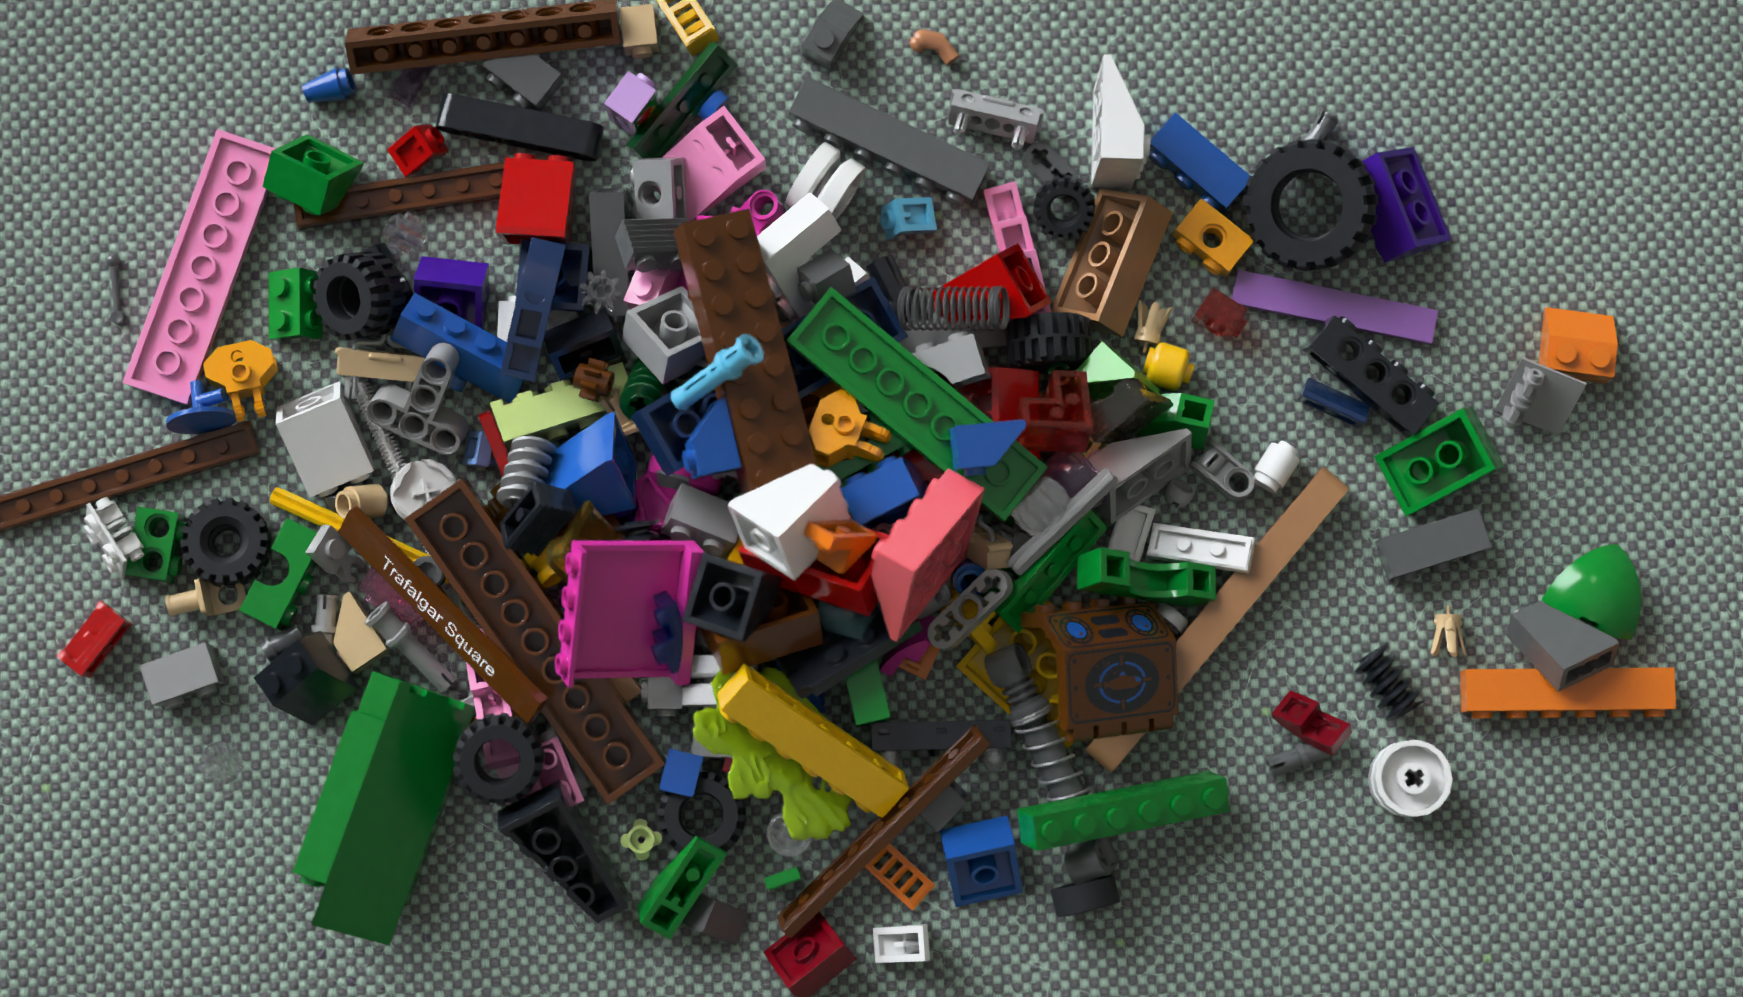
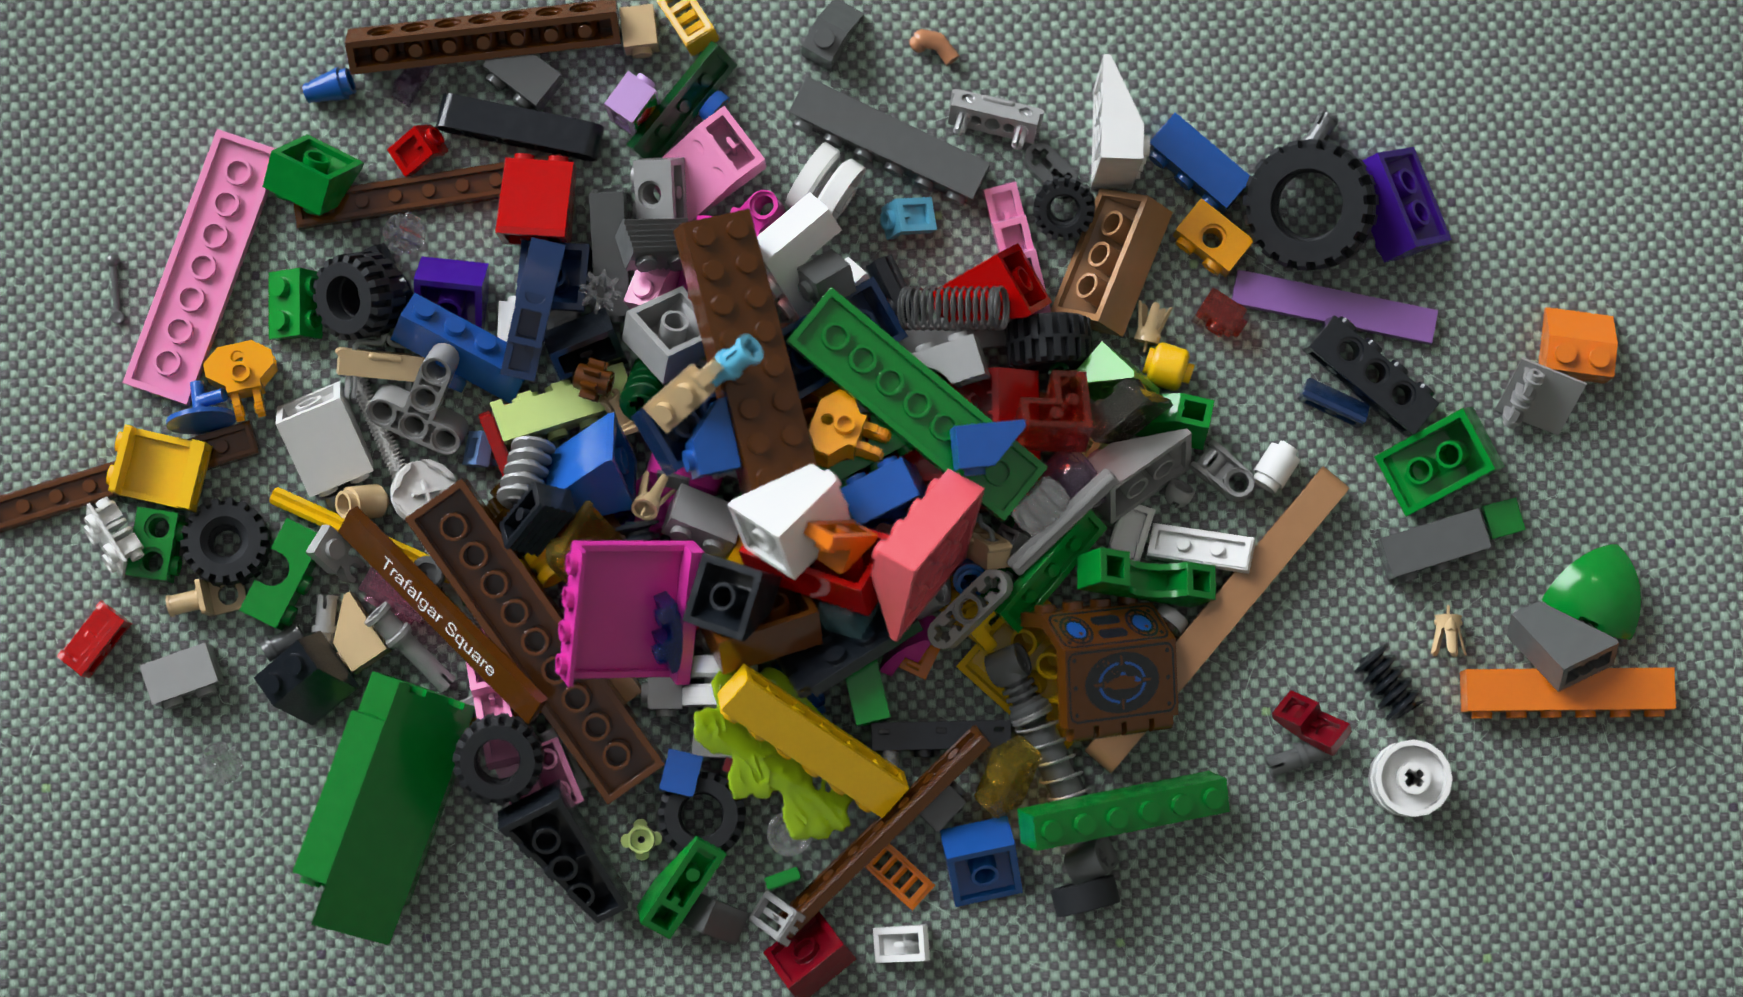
none -> yellow panel [106,424,213,513]
none -> tan piece [631,471,675,521]
none -> tan hinge [643,358,724,433]
none -> light grey tile [748,891,806,947]
none -> clear yellow brick [974,735,1042,818]
none -> green tile [1481,497,1526,540]

